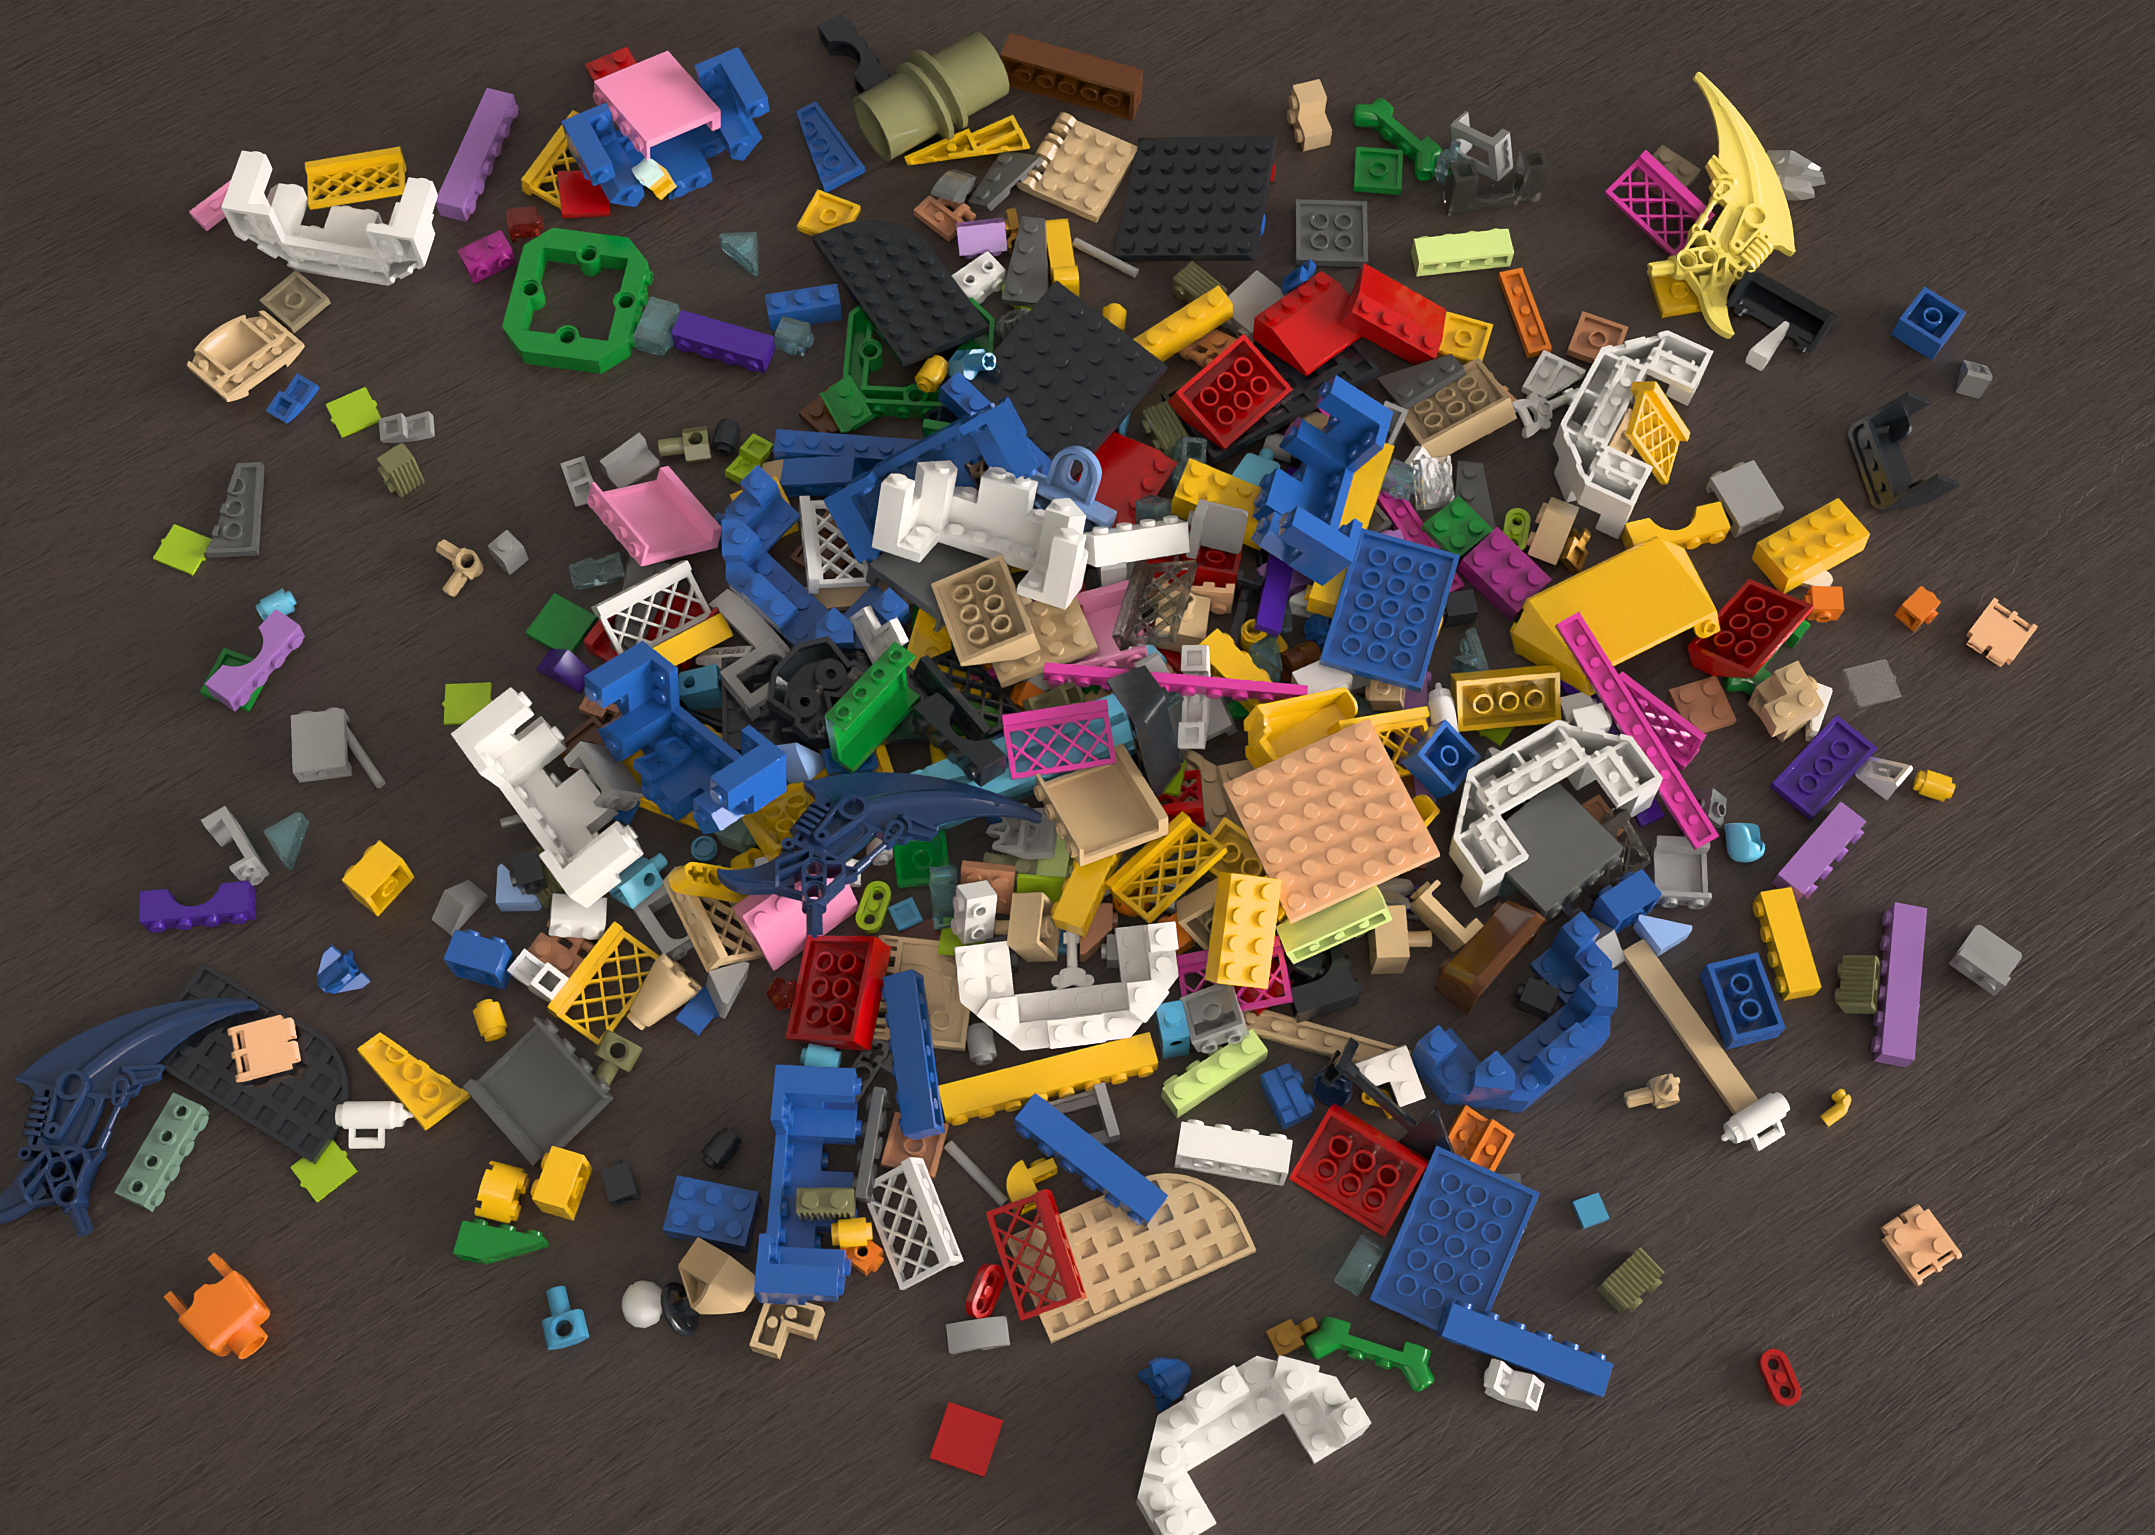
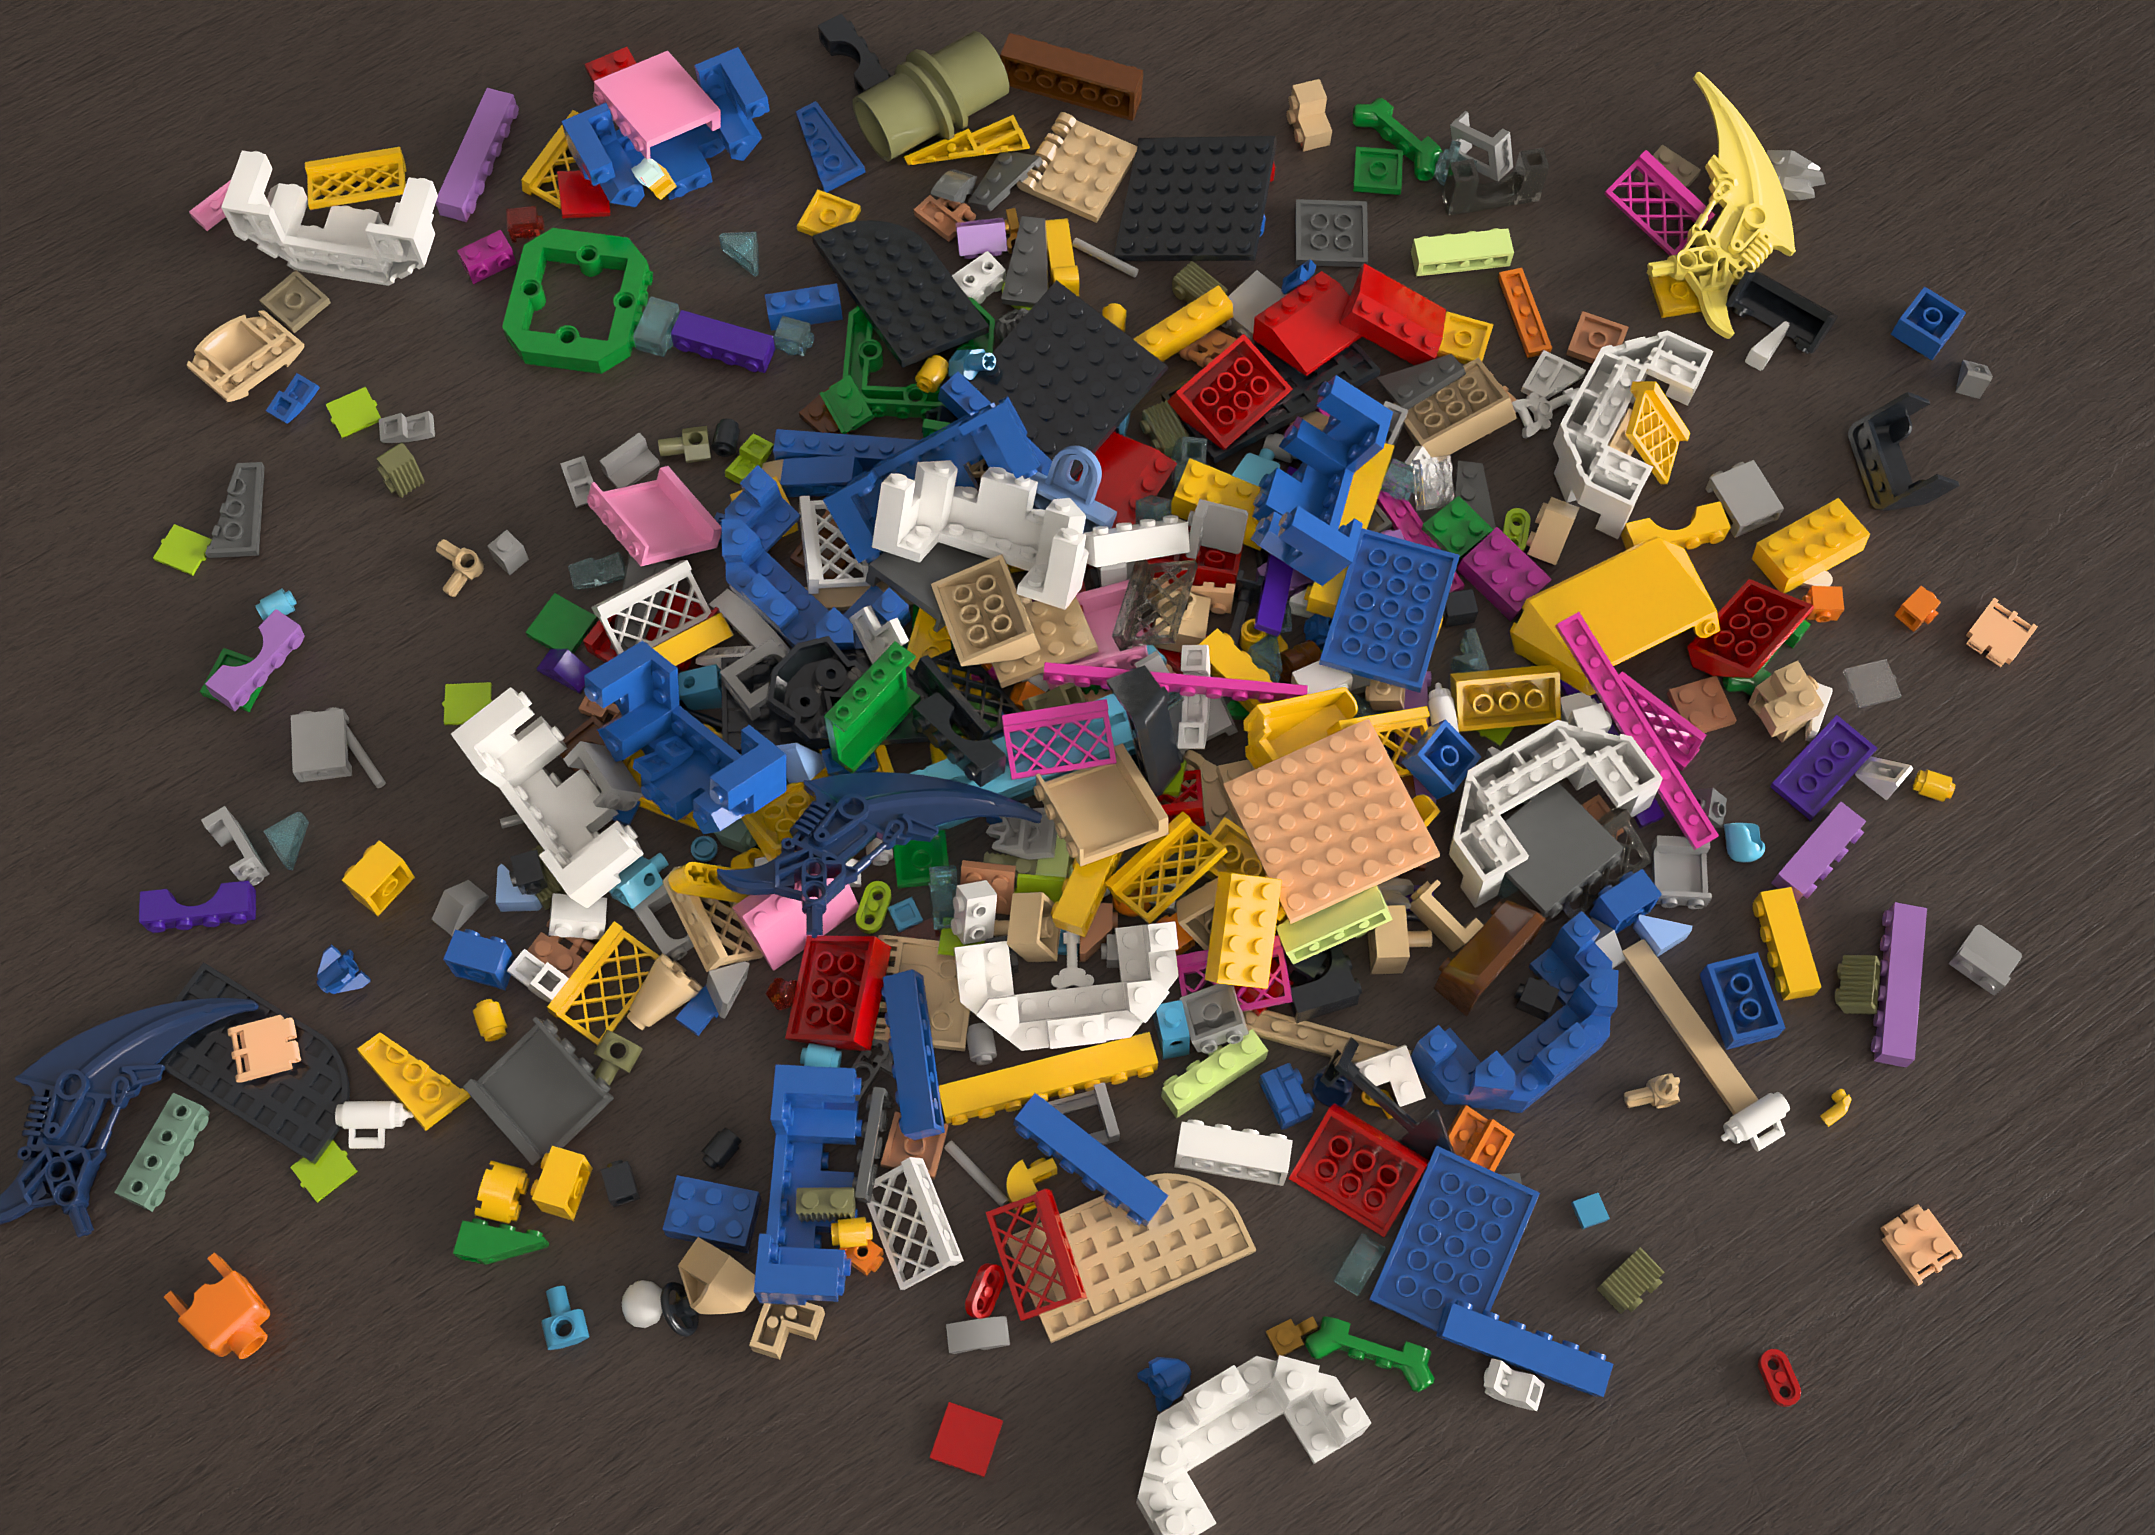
pearl gold plate [1559,528,1591,573] -> none

